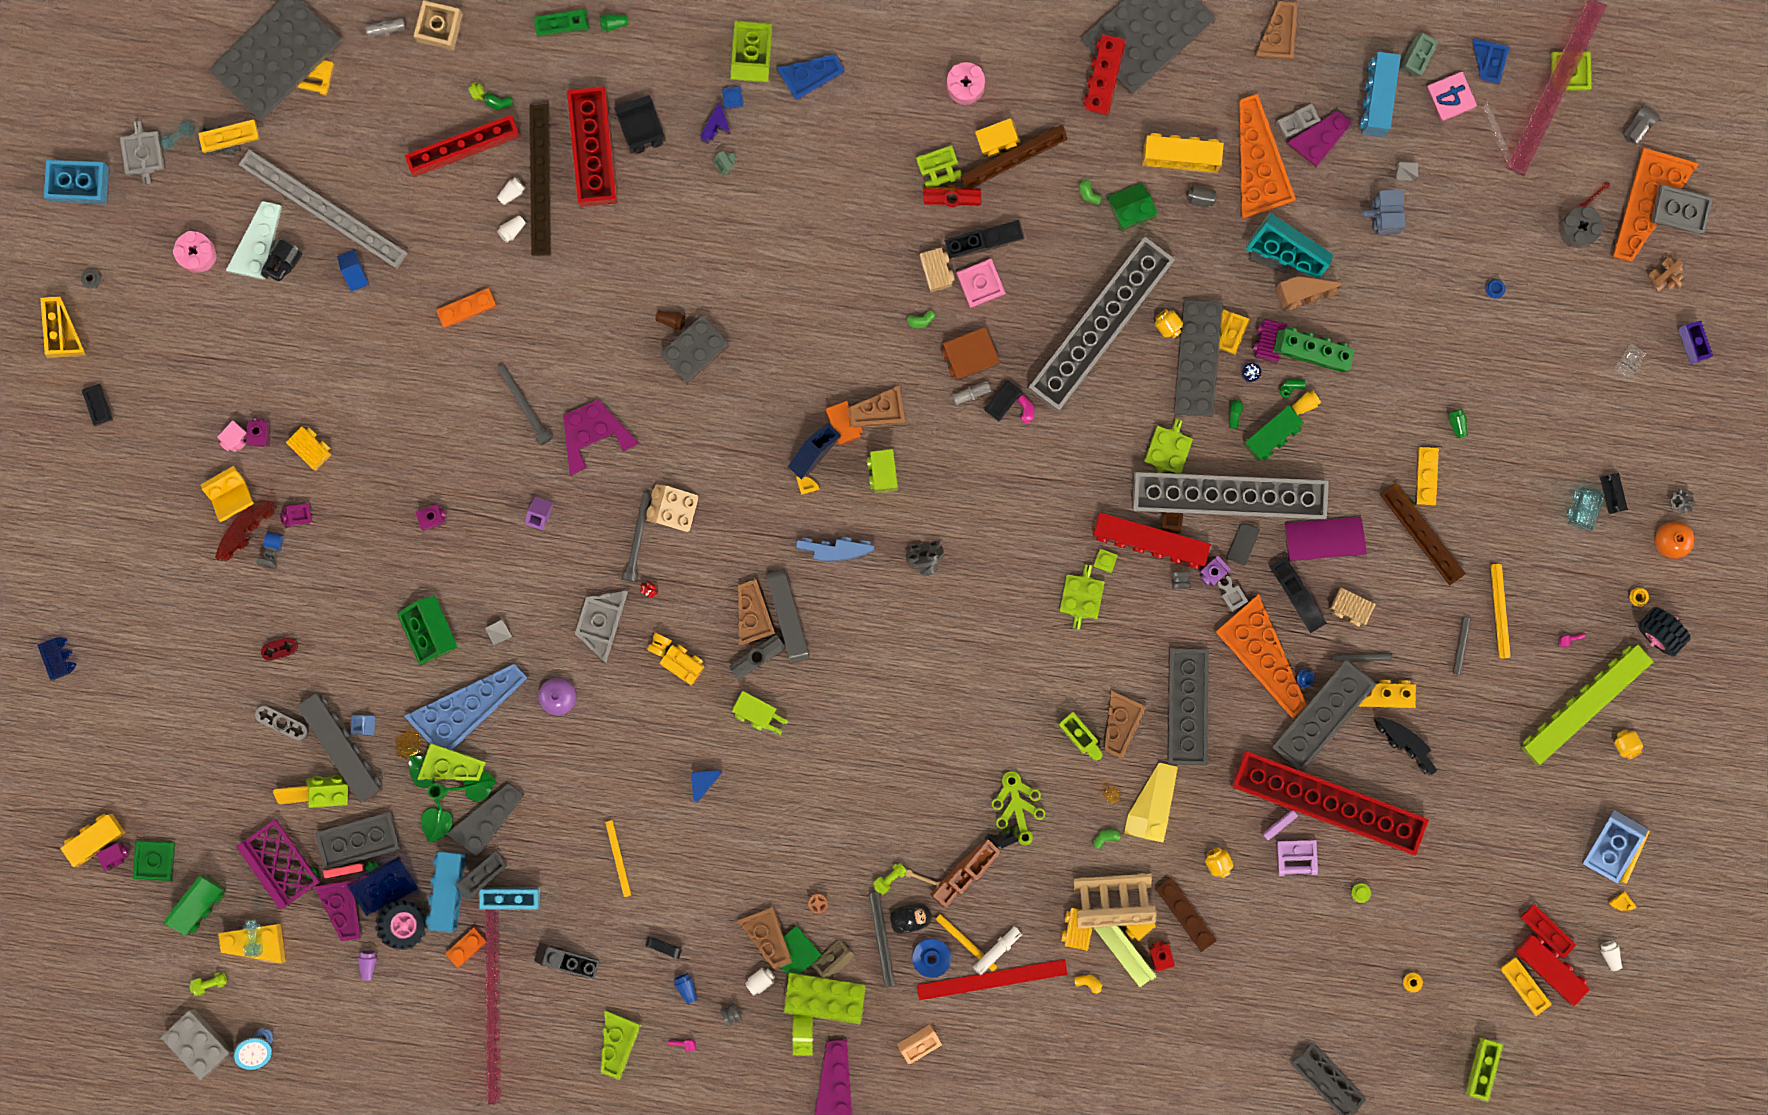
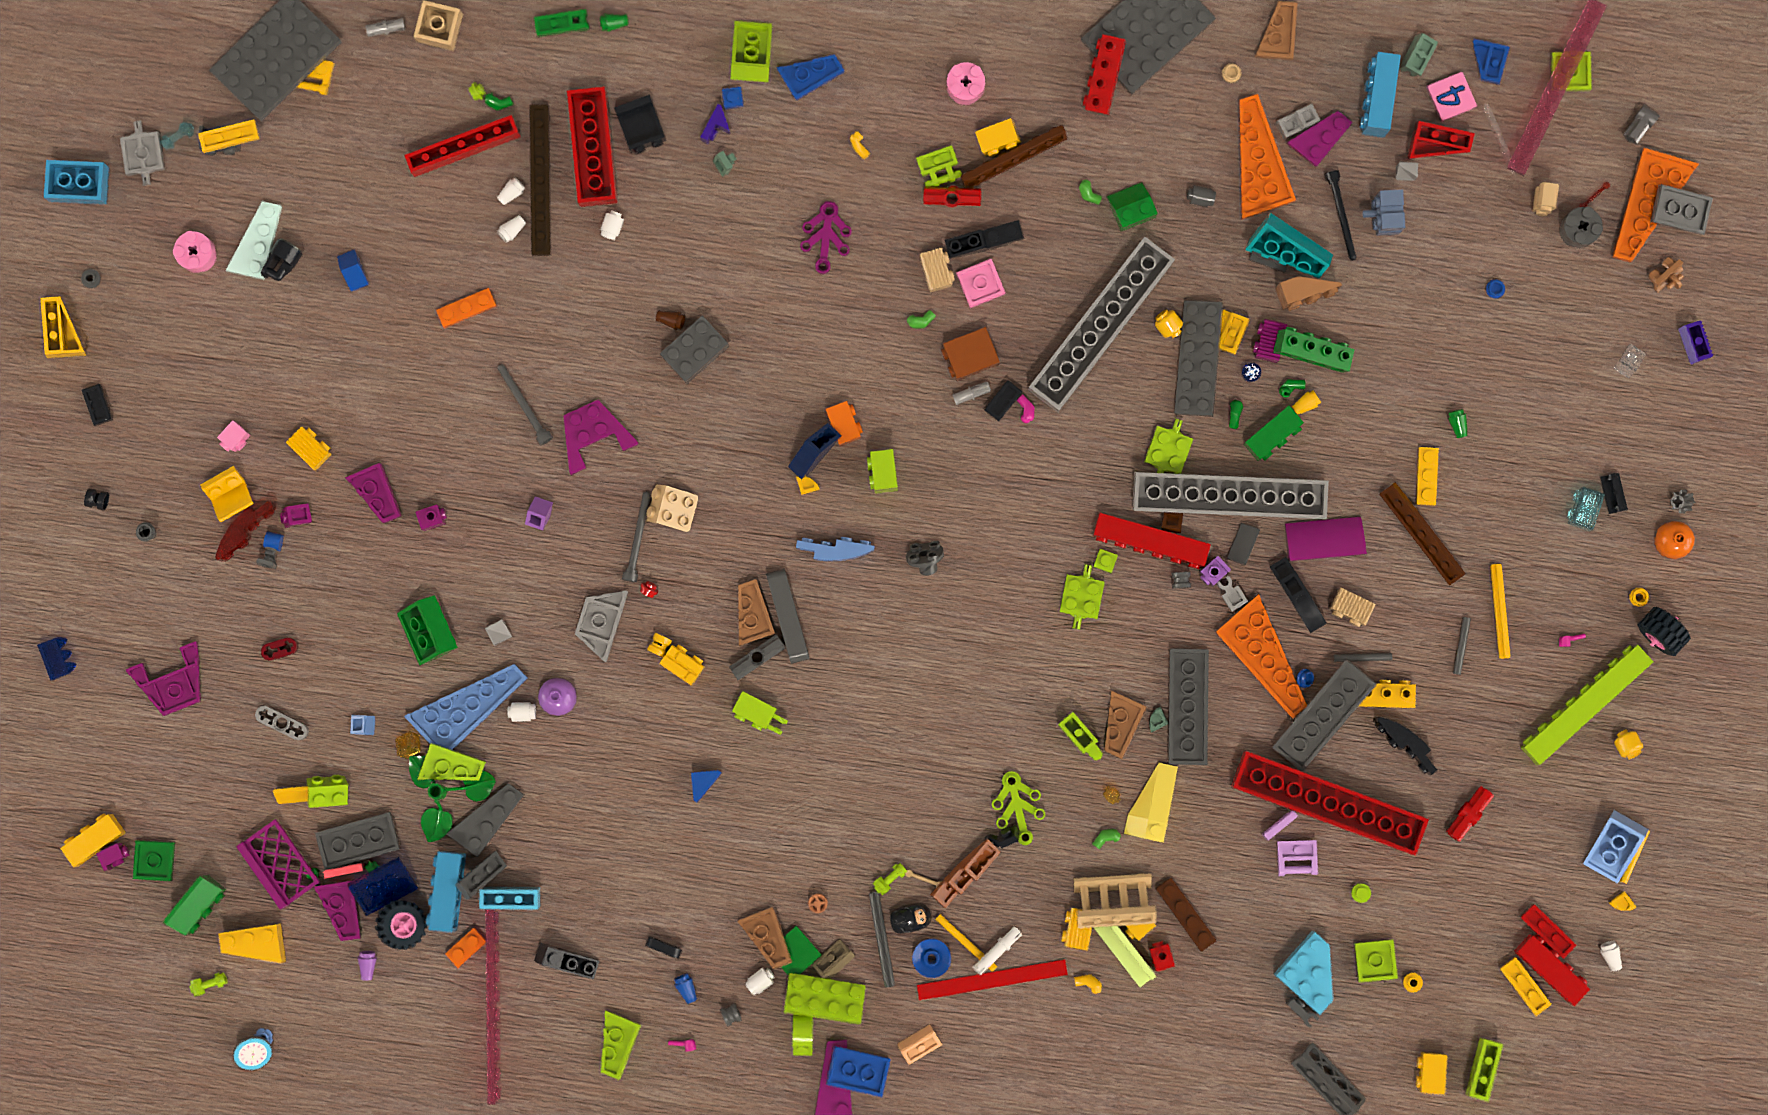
light grey brick [161,1009,233,1080] -> none
light grey plate [239,150,407,269] -> none
clear light blue bar [243,920,262,958] -> none
magenta brick [247,418,270,447] -> none
dark grey brick [297,693,382,803] -> none
yellow bar [605,820,631,897] -> none
medium nougat wing [847,385,905,427] -> none
yellow brick [1142,133,1224,173] -> none
yellow head [1205,848,1234,878] -> none
none -> black wheel [84,488,109,511]
none -> magenta wing [125,641,201,716]
none -> dark grey cone [136,522,157,541]
none -> magenta wing [345,463,402,523]
none -> white brick [508,702,536,722]
none -> white brick [600,211,624,240]
none -> magenta plant [800,201,852,275]
none -> blue tile [826,1046,891,1097]
none -> yellow arm [850,131,870,160]
none -> sand green tile [1149,707,1168,733]
none -> tan plate [1222,64,1241,83]
none -> medium azure brick [1274,931,1333,1015]
none -> dark grey plate [1286,998,1319,1028]
none -> black piece [1324,170,1356,261]
none -> lime plate [1354,939,1398,982]
none -> red wedge [1407,121,1475,159]
none -> yellow brick [1416,1052,1447,1095]
none -> red piece [1446,786,1494,842]
none -> tan brick [1532,182,1559,216]

